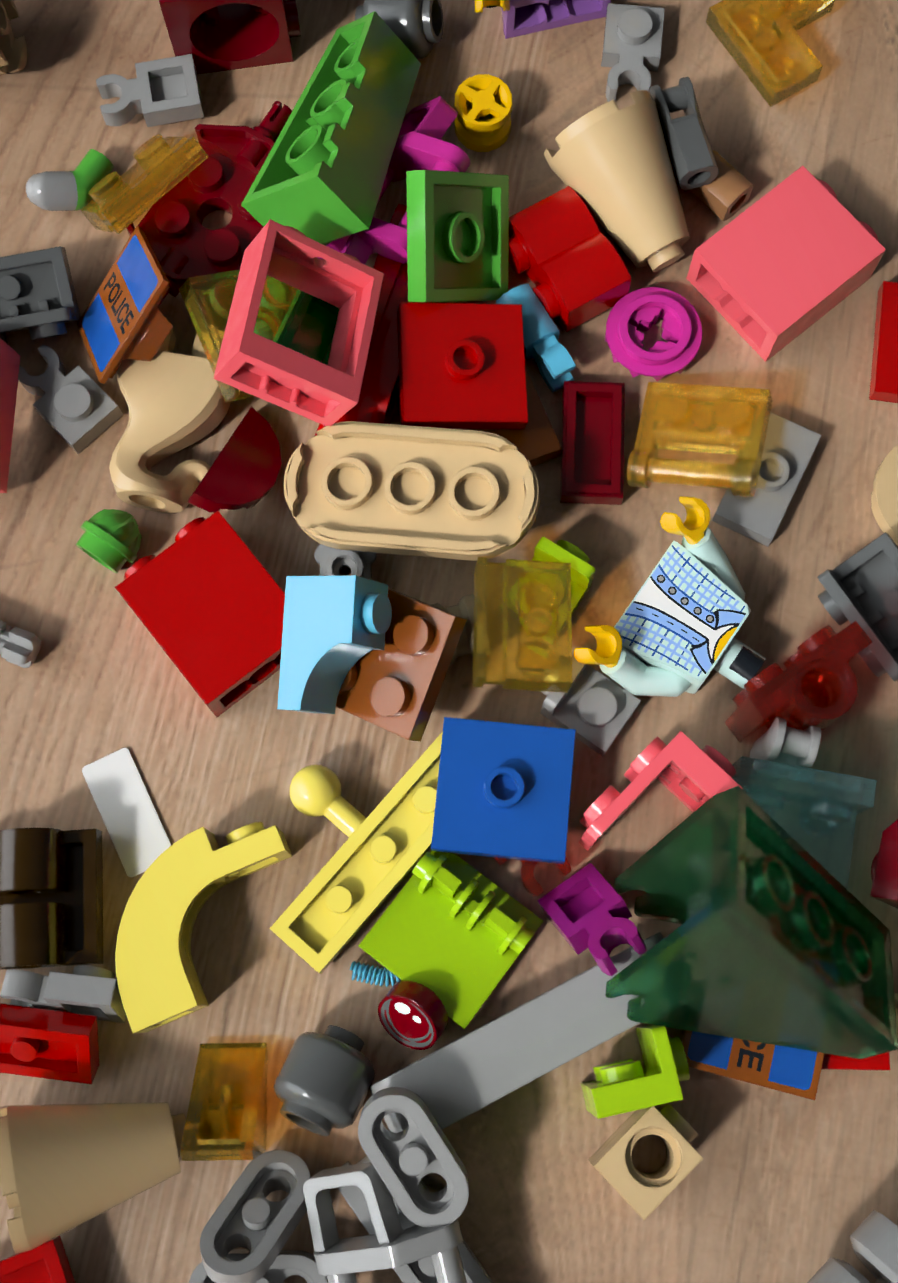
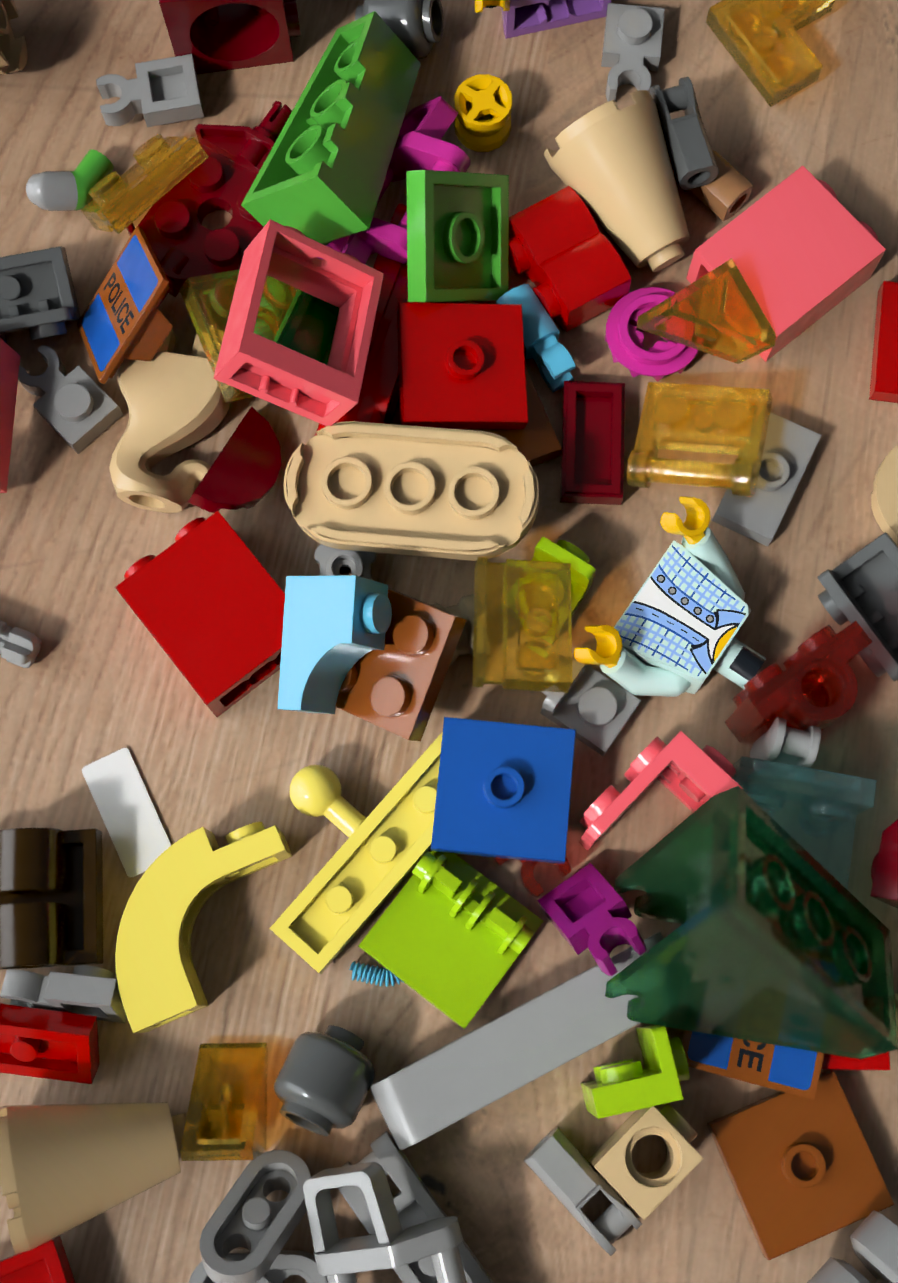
bright green plate [76,509,142,574] -> none
light grey plate [358,1087,469,1229] -> none
dark red tile [378,981,448,1050] -> none
none -> light grey bar [524,1127,642,1256]
none -> clear yellow slope [637,258,776,364]
none -> dark orange plate [707,1070,895,1260]

